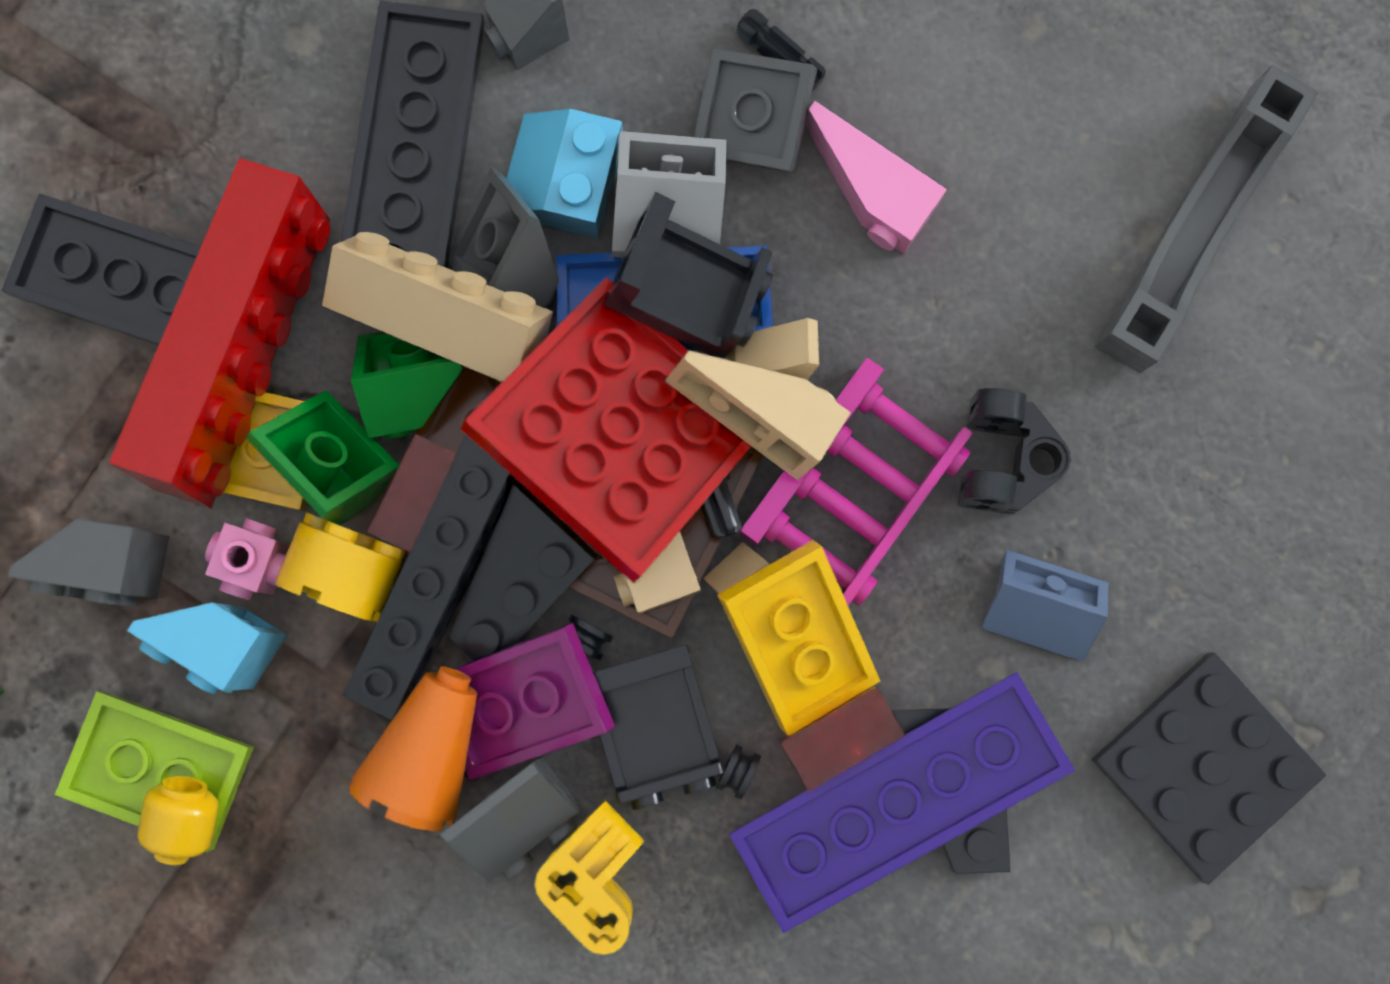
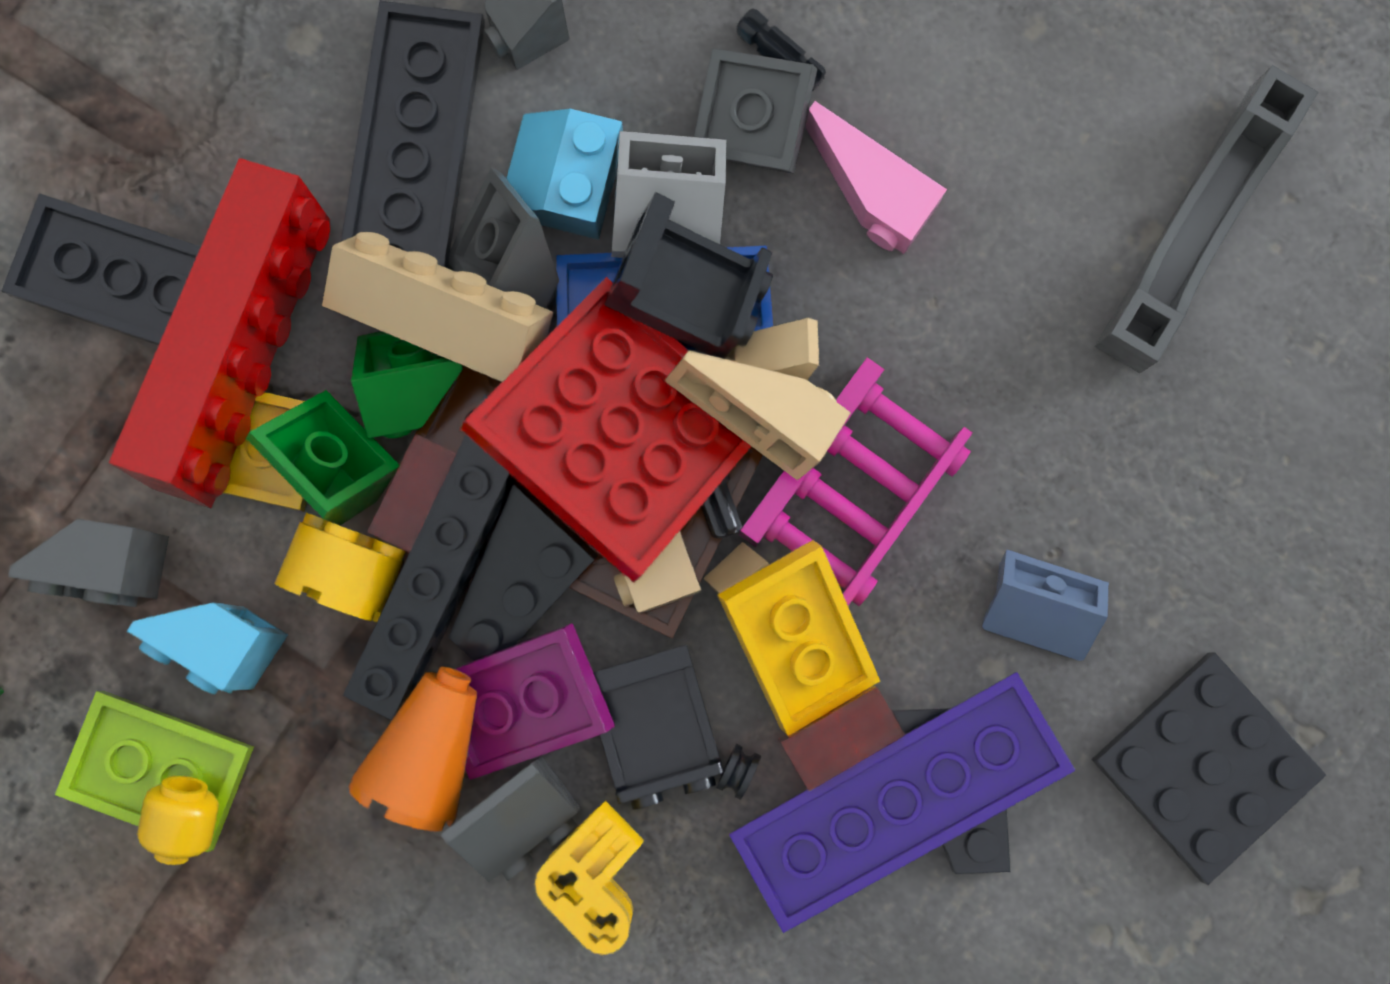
bright pink brick [205,518,290,600] -> none
black bush [568,614,613,661] -> none
black piece [958,388,1071,515] -> none

